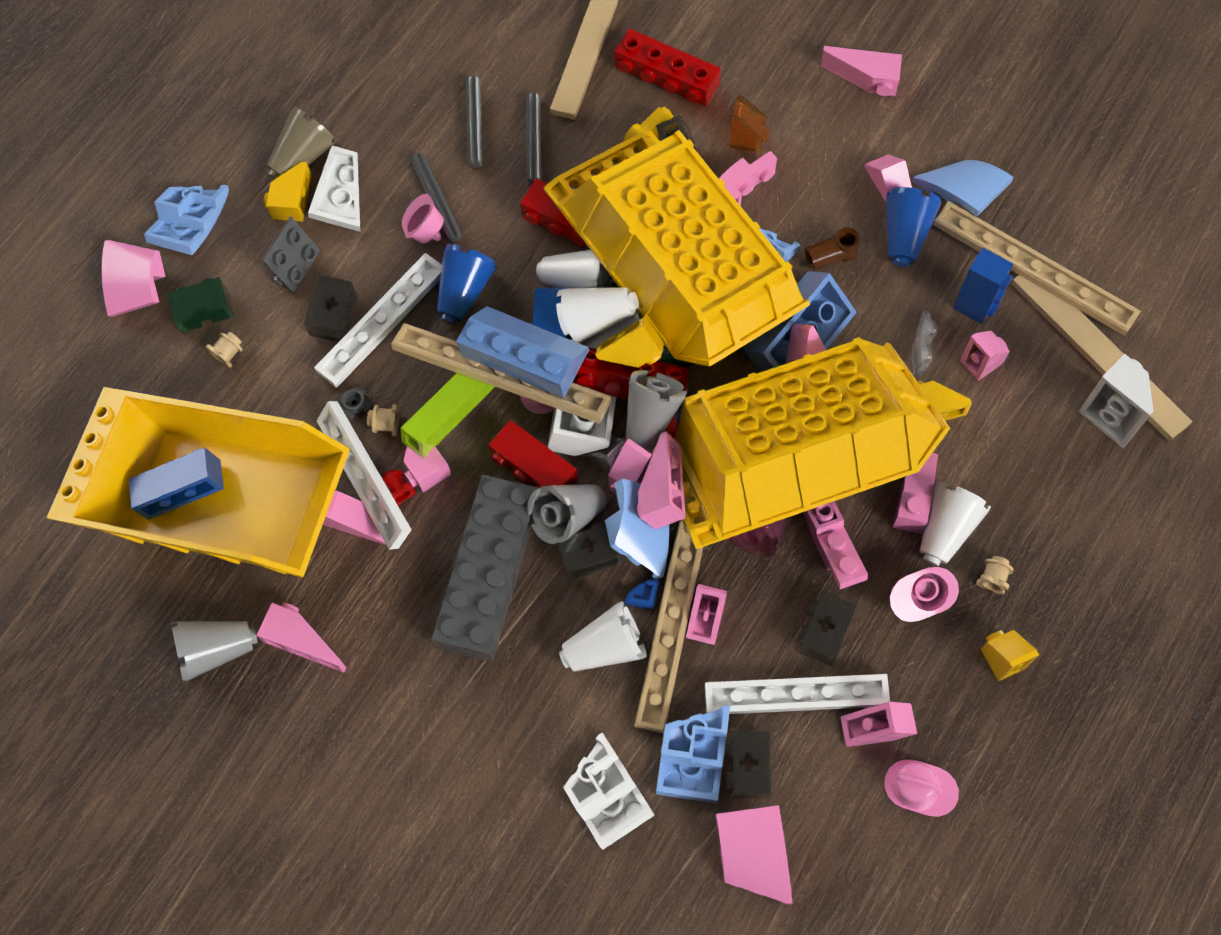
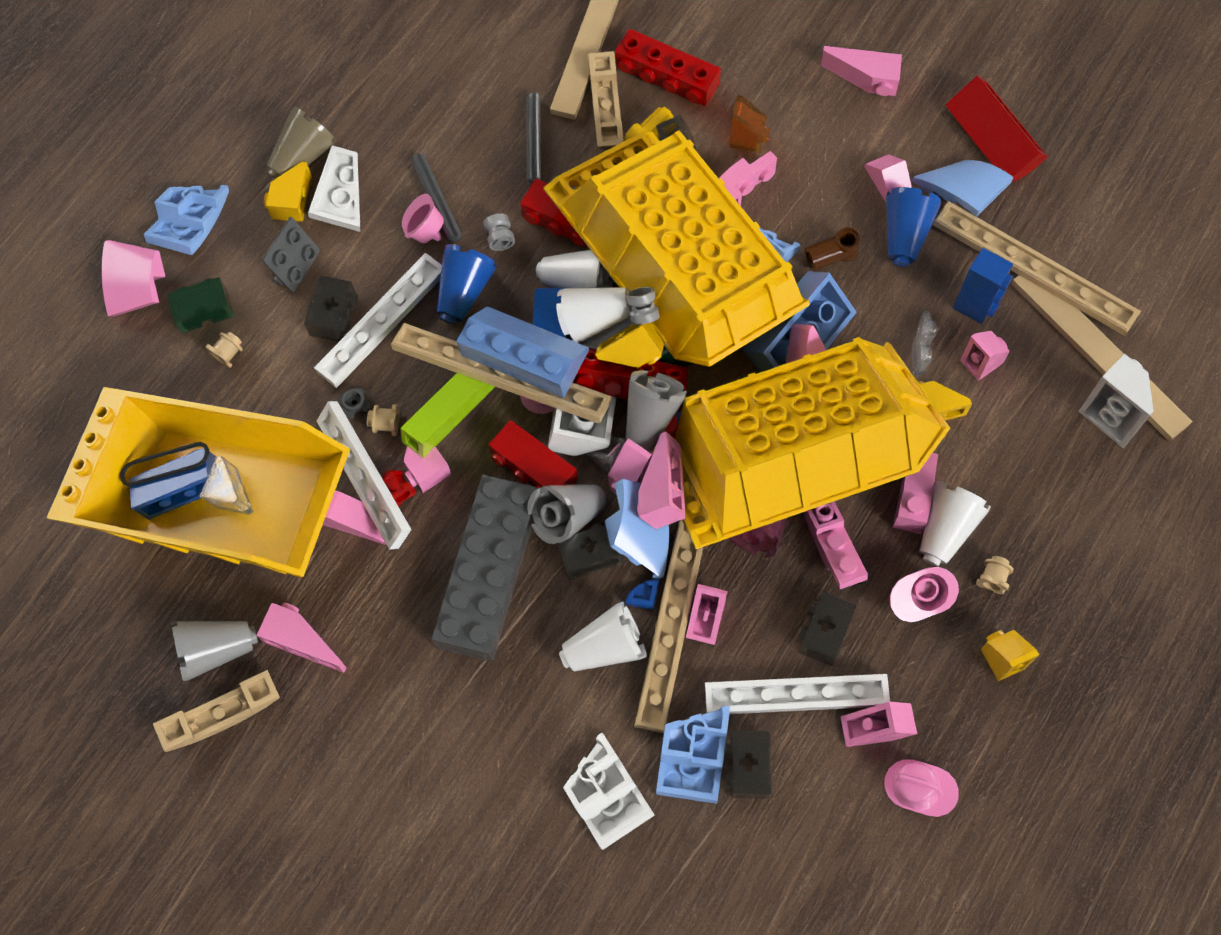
dark grey axle [466,76,483,168] -> none
bright pink slope [716,805,792,904] -> none
none -> black piece [120,442,209,487]
none -> tan slope [153,670,280,752]
none -> clear slope [200,456,254,515]
none -> light grey wheel [483,213,515,251]
none -> tan slope [588,51,624,149]
none -> light grey wheel [626,287,660,324]
none -> red brick [945,75,1048,182]

